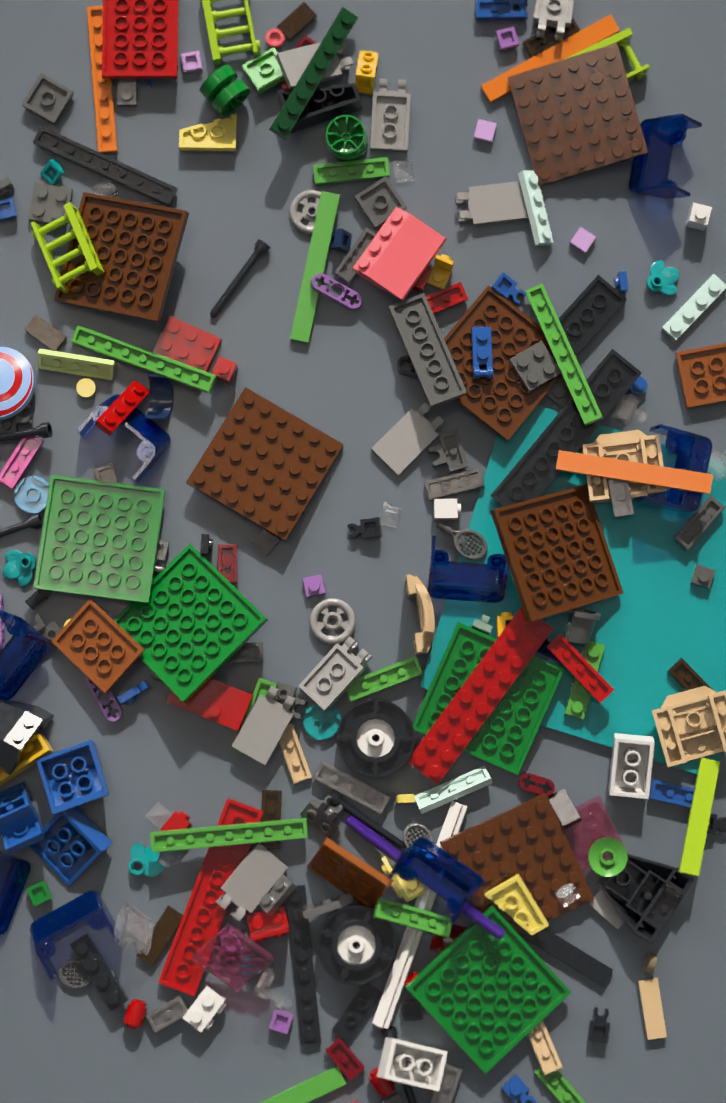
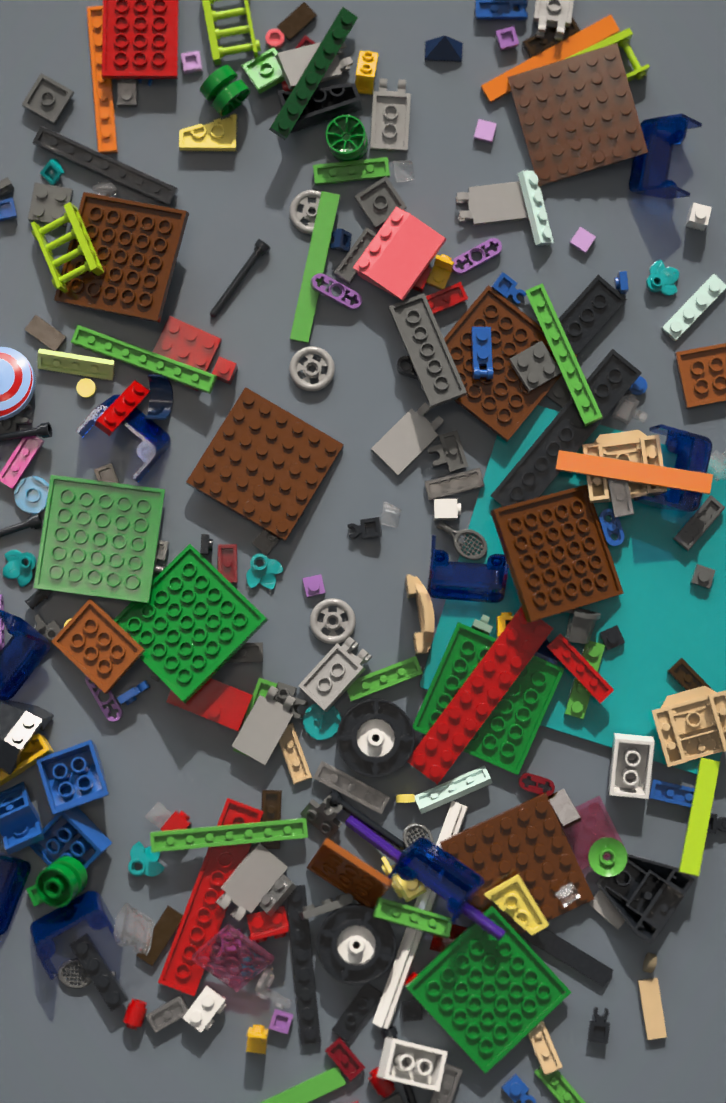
none -> green wheel [35,856,88,907]
none -> teal plate [246,553,283,589]
none -> yellow bracket [246,1024,268,1054]
none -> light grey plate [289,346,335,391]
none -> dark blue slope [425,36,463,62]
none -> medium lavender beam [452,238,502,275]
none -> blue plate [599,509,625,547]
none -> black plate [599,625,625,650]

